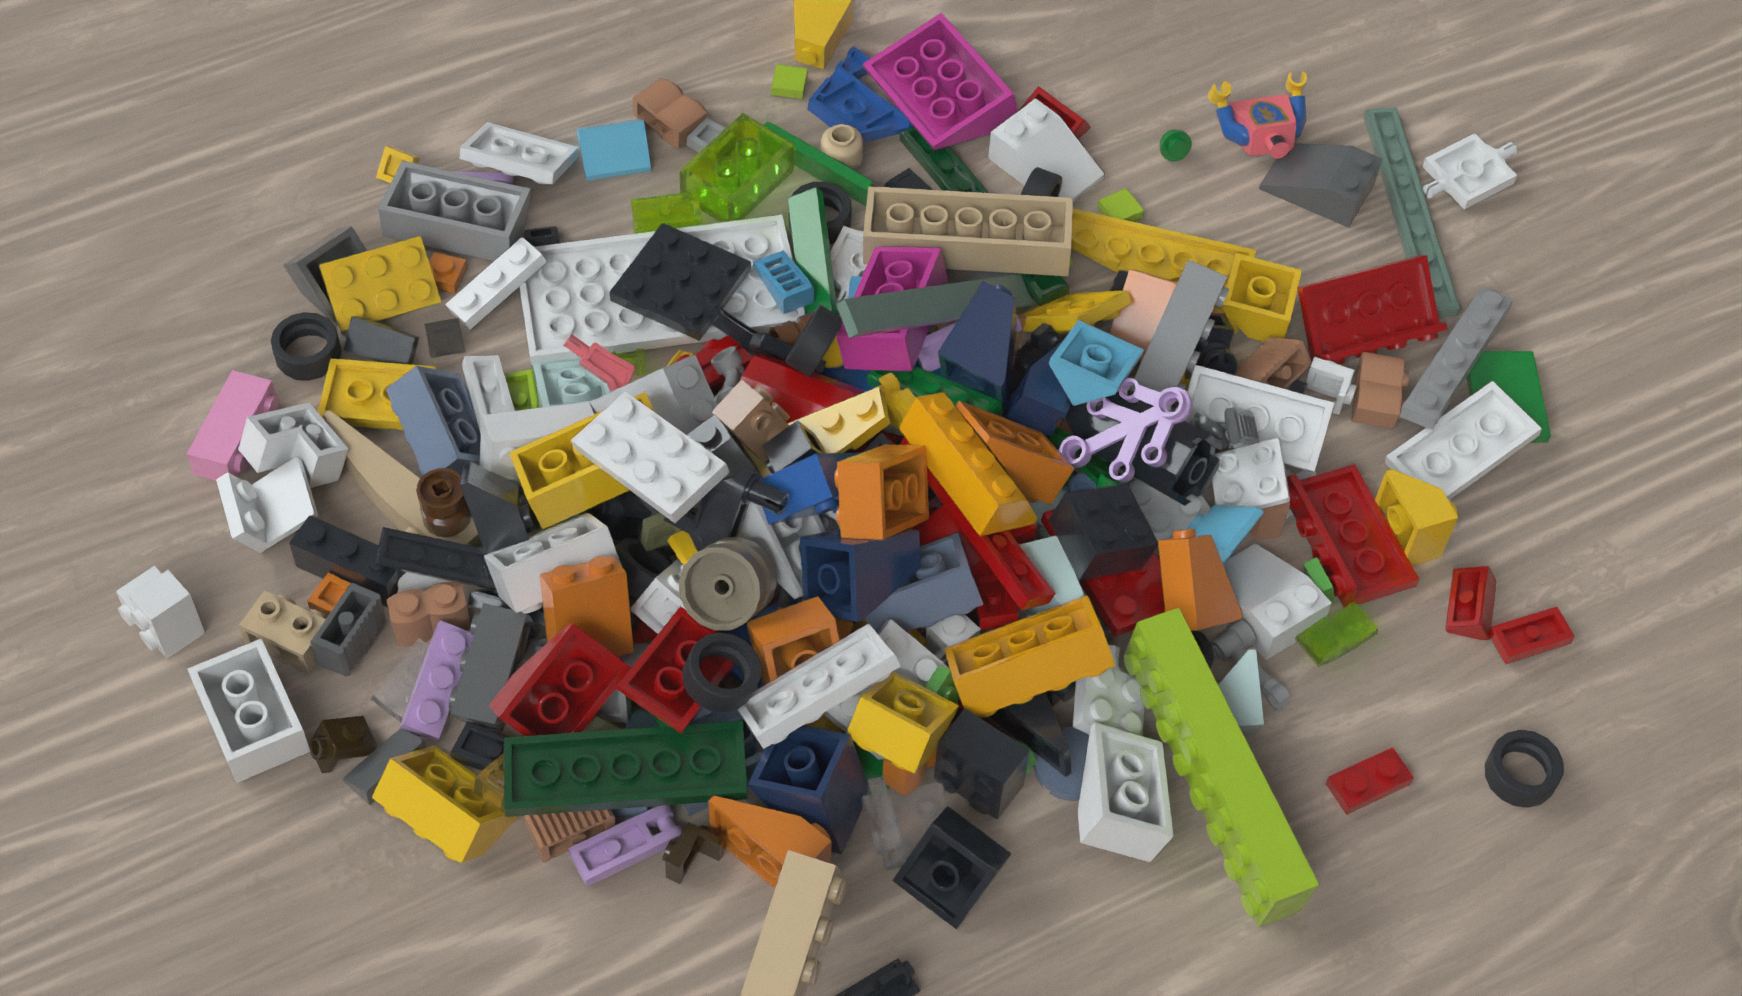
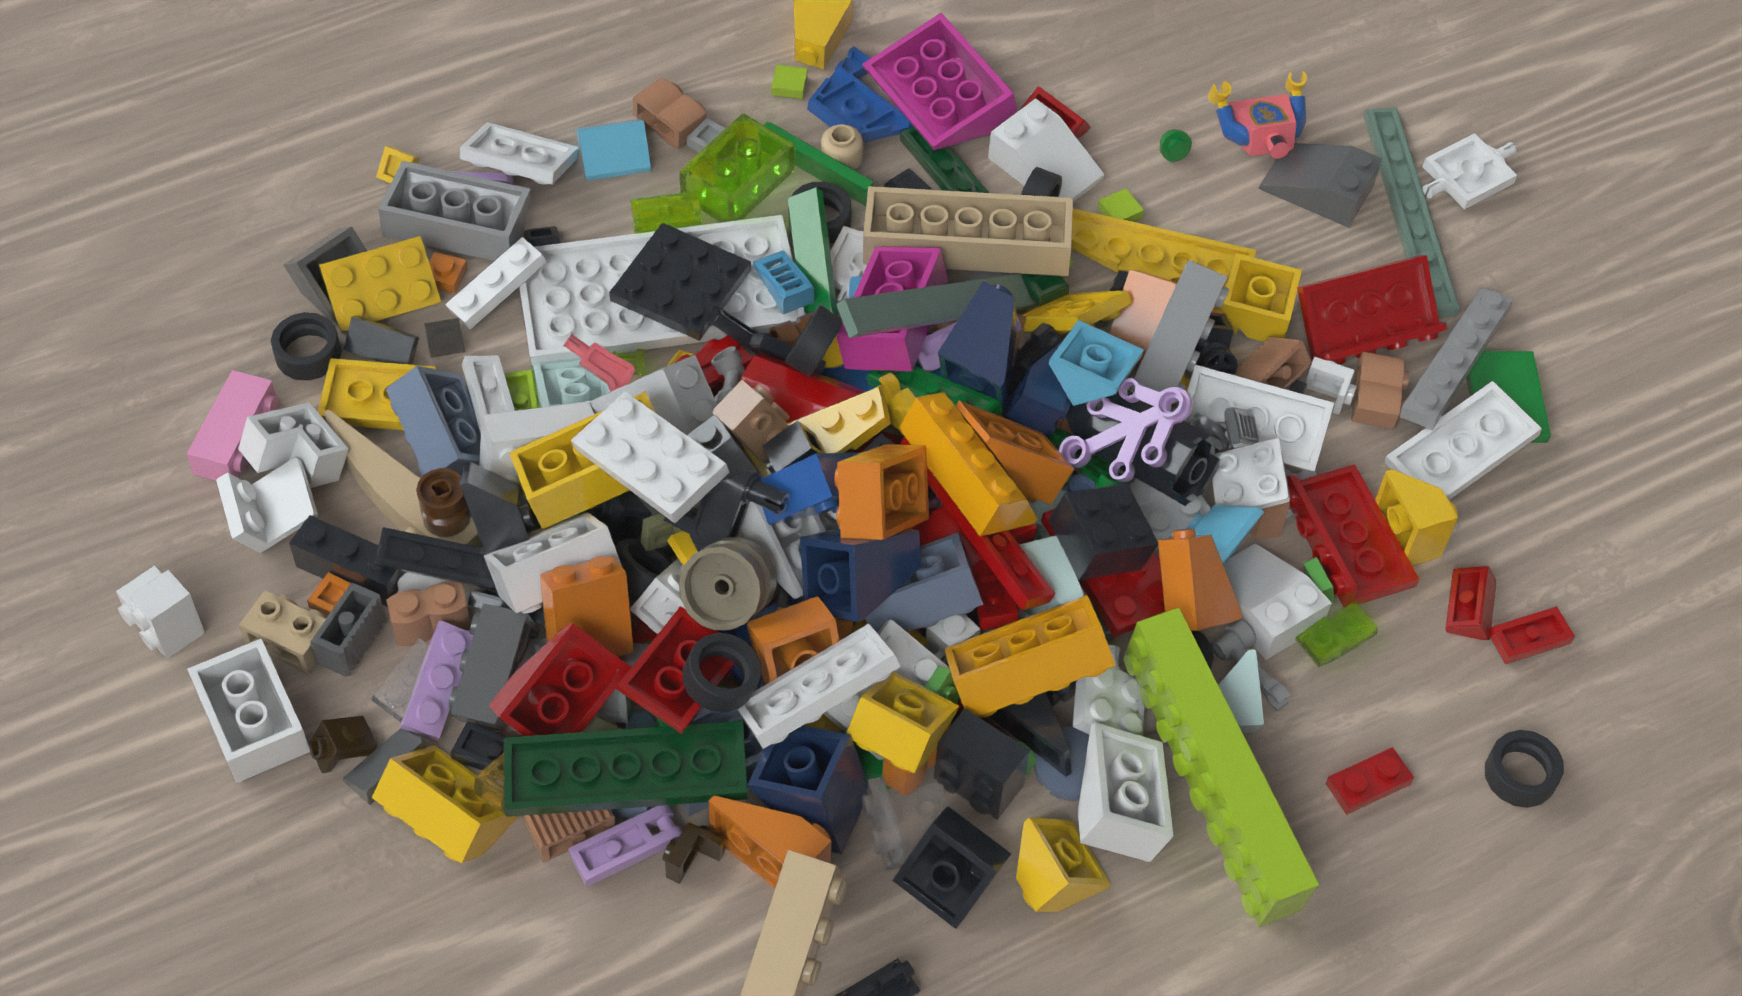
none -> yellow slope [1016,817,1111,912]

